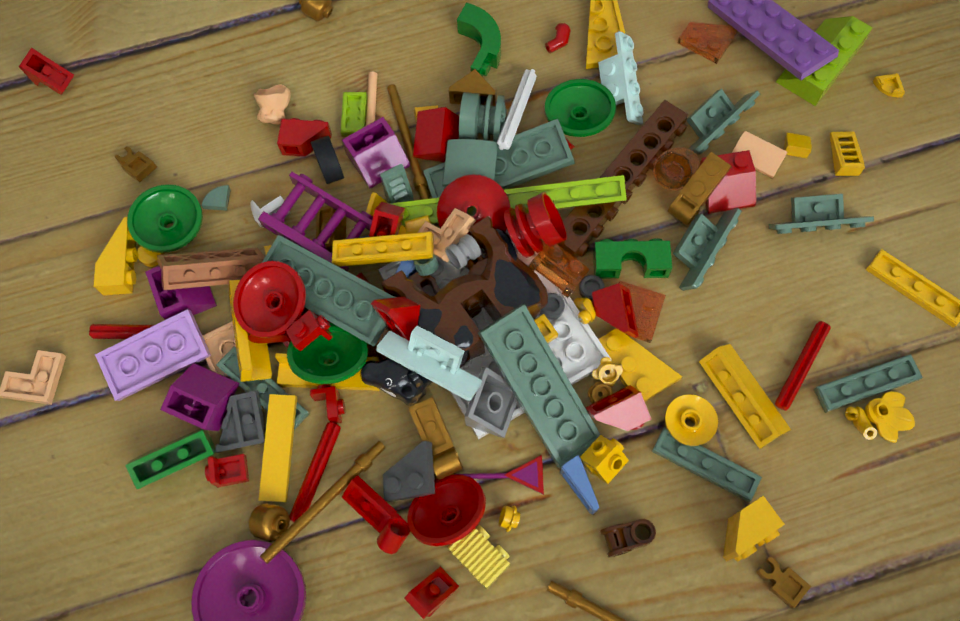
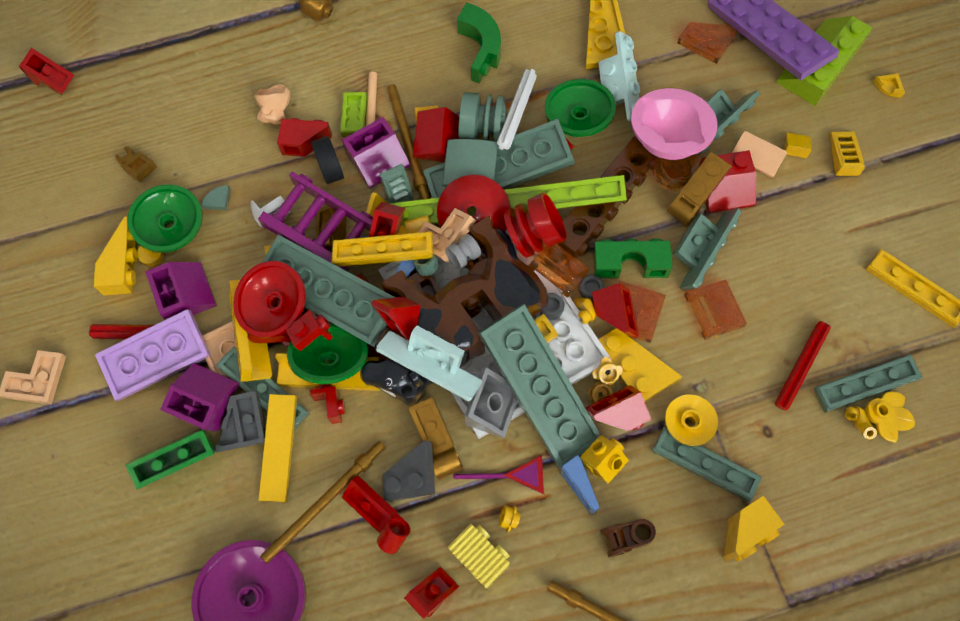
nougat fence [157,248,265,290] -> none
red bracket [205,454,249,488] -> none
pearl gold head [249,503,290,541] -> none
red axle [289,422,341,522] -> none
red dish [407,475,486,546] -> none
pearl gold slope [449,69,496,106] -> none
red arm [545,23,571,53] -> none
yellow panel [699,344,791,449] -> none
pearl gold plate [756,557,812,609] -> none
sand green bracket [769,194,874,234] -> none
none -> bright pink piece [631,88,717,160]
none -> clear orange plate [684,279,747,340]

